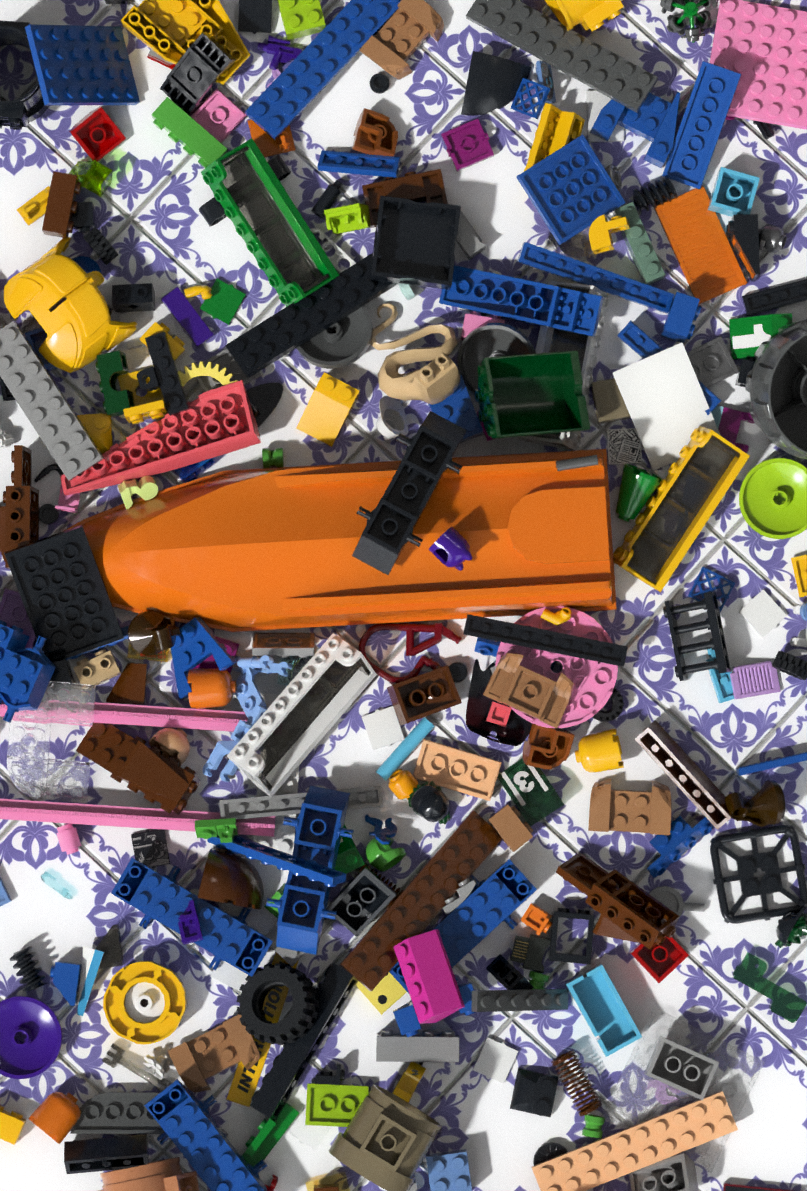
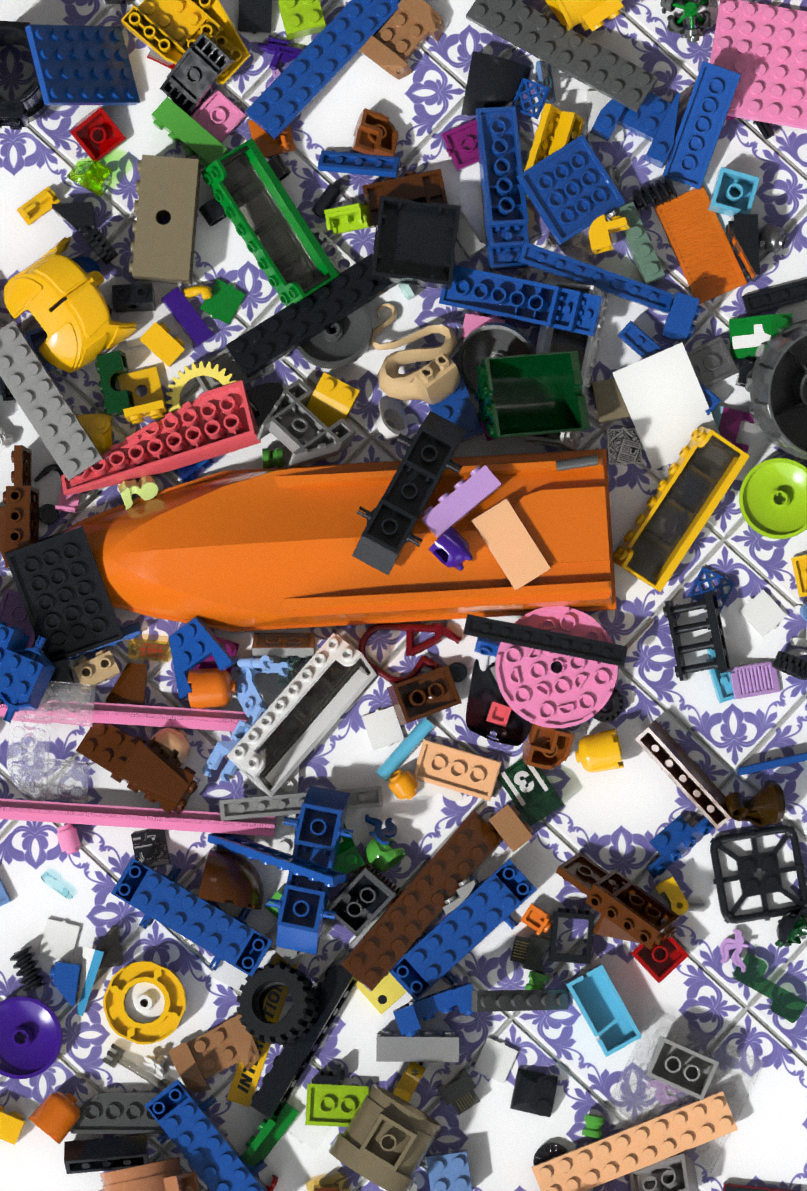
reddish brown brick [42,171,82,239] -> none
dark brown piece [128,611,180,656] -> none
black plate [137,332,189,416] -> none
dark purple slope [178,900,203,945] -> none
bright green hinge [195,818,238,843] -> none
black plate [370,73,390,94] -> none
dark pink slope [394,929,465,1024] -> none
black hair [408,781,450,824] -> none
medium nougat piece [483,653,574,729] -> none
black brick [486,954,534,990] -> none
yellow arm [540,607,572,625] -> none
reddish brown piece [551,1050,602,1116] -> none
medium nougat piece [588,779,671,835] -> none
green cone [616,463,662,522] -> none
none -> white piece [38,918,80,961]
none -> dark tan piece [129,155,201,285]
none -> light grey wedge [257,379,356,469]
none -> lavender brick [422,465,501,539]
none -> dark grey piece [436,1068,480,1115]
none -> light nougat tile [471,499,551,591]
none -> blue slope [476,106,529,270]
none -> yellow leg [654,876,689,915]
none -> lavender piece [720,929,749,973]

